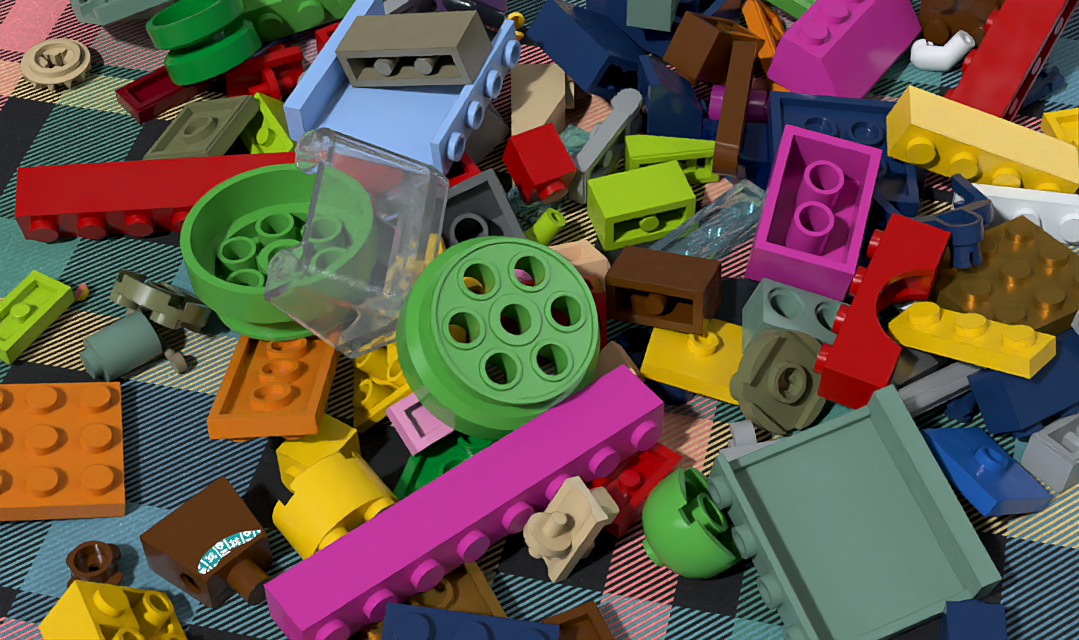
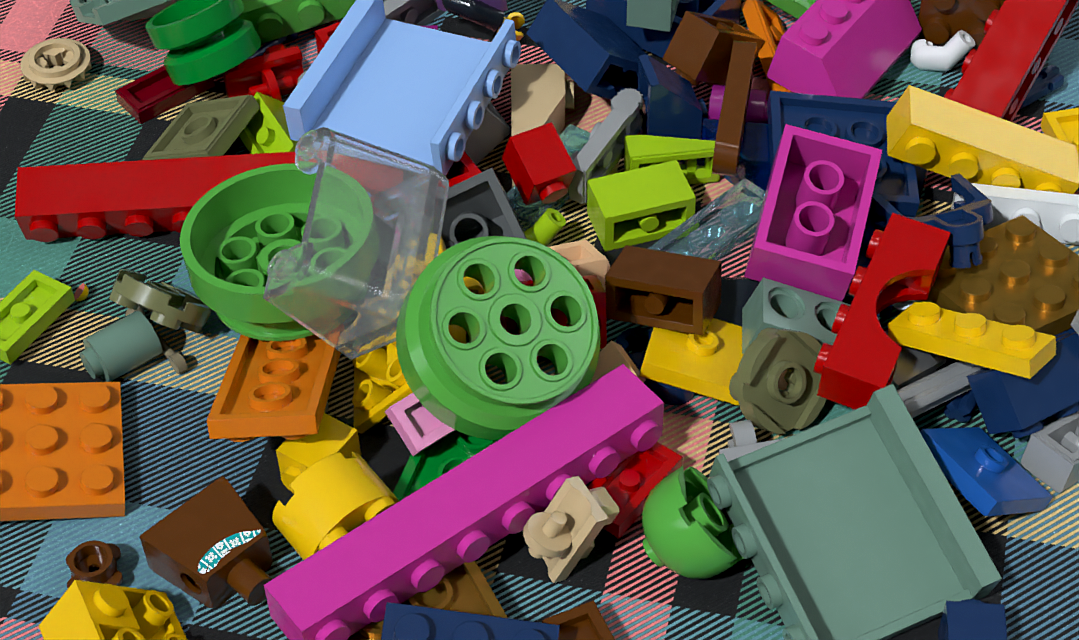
dark tan brick [335,10,493,87] -> none

